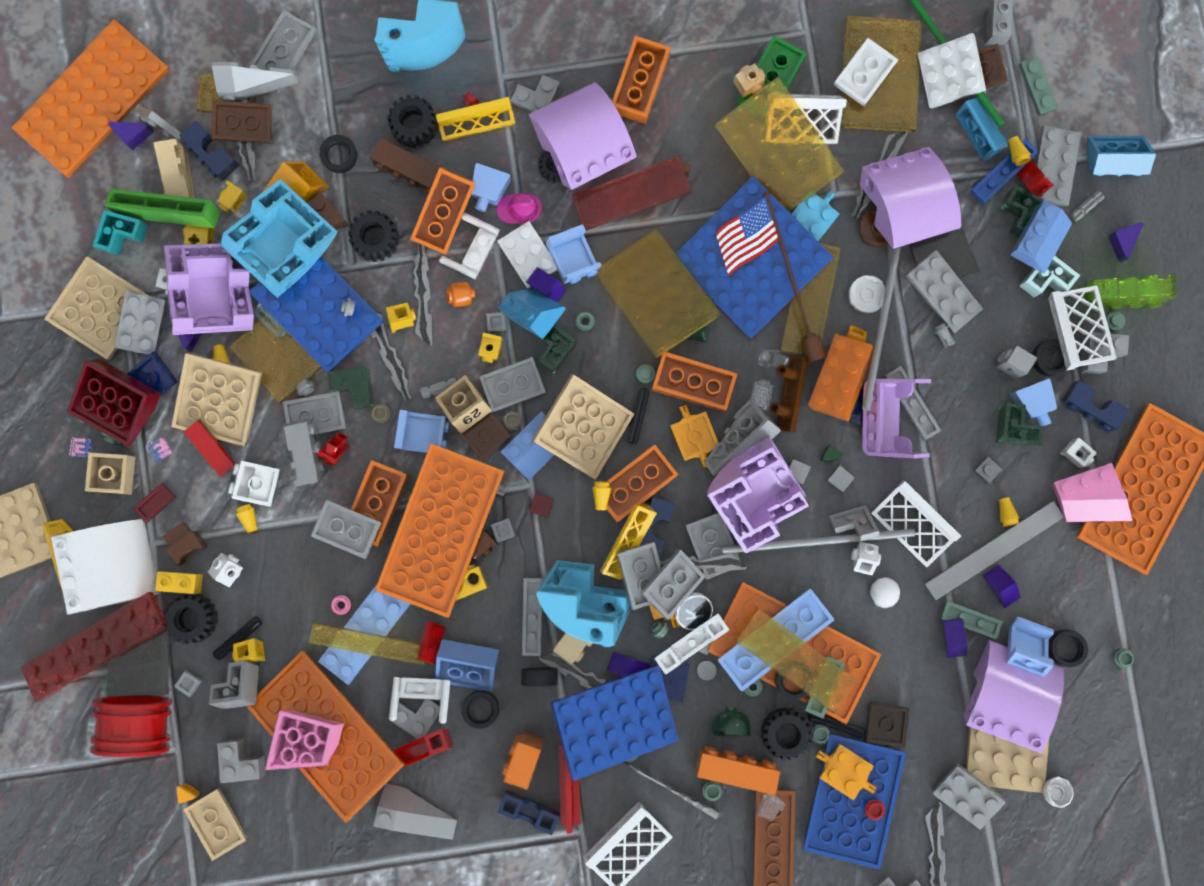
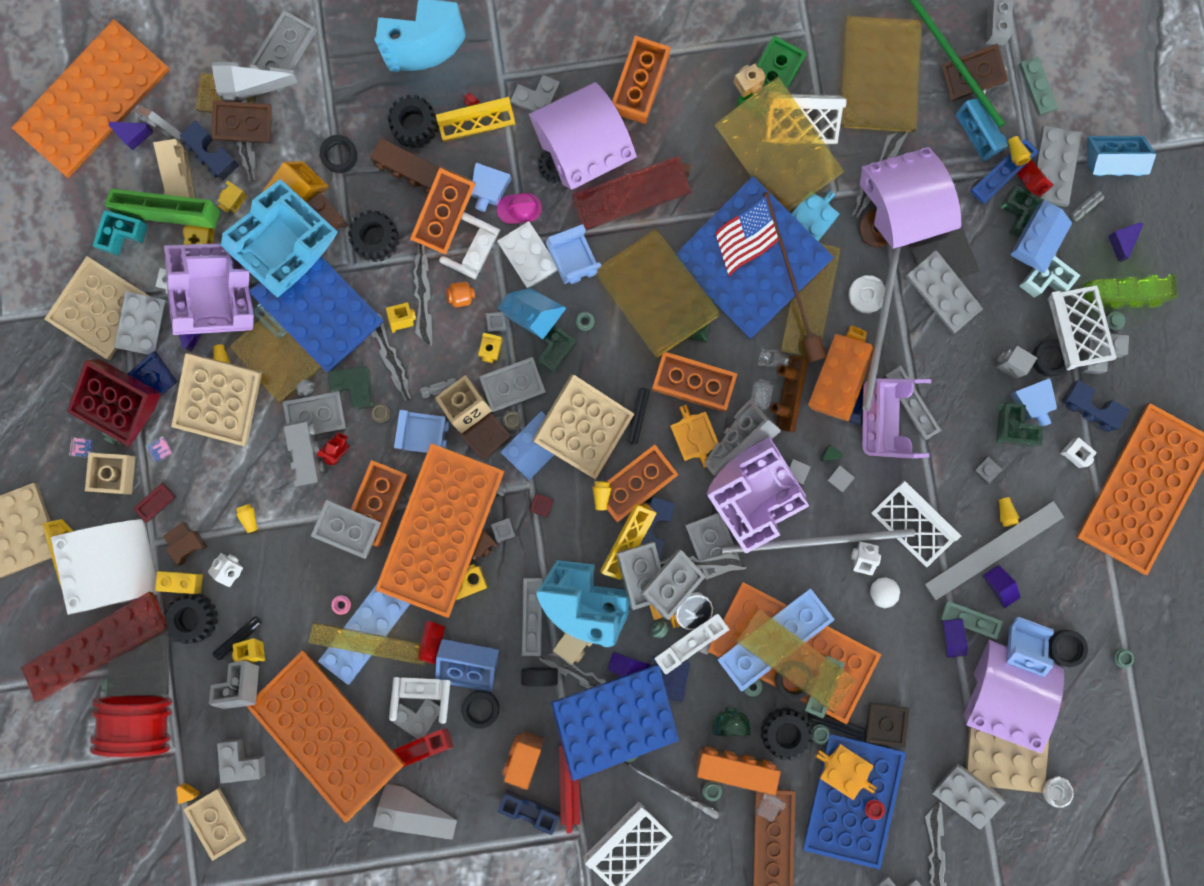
light grey tile [174,670,203,697] -> none
red tile [184,420,235,477] -> none
white plate [228,461,280,507] -> none
bright pink wedge [265,709,344,770] -> none
light grey plate [341,297,355,317] -> none
dark purple slope [526,267,566,302] -> none
sand green plate [636,364,655,383] -> none
light grey piece [697,661,716,680] -> none
light grey plate [829,505,880,541] -> none
white plate [833,38,898,106] -> none
white plate [918,33,986,109] -> none
light grey pin [934,323,956,348] -> none
bright pink wedge [1052,463,1132,522] -> none

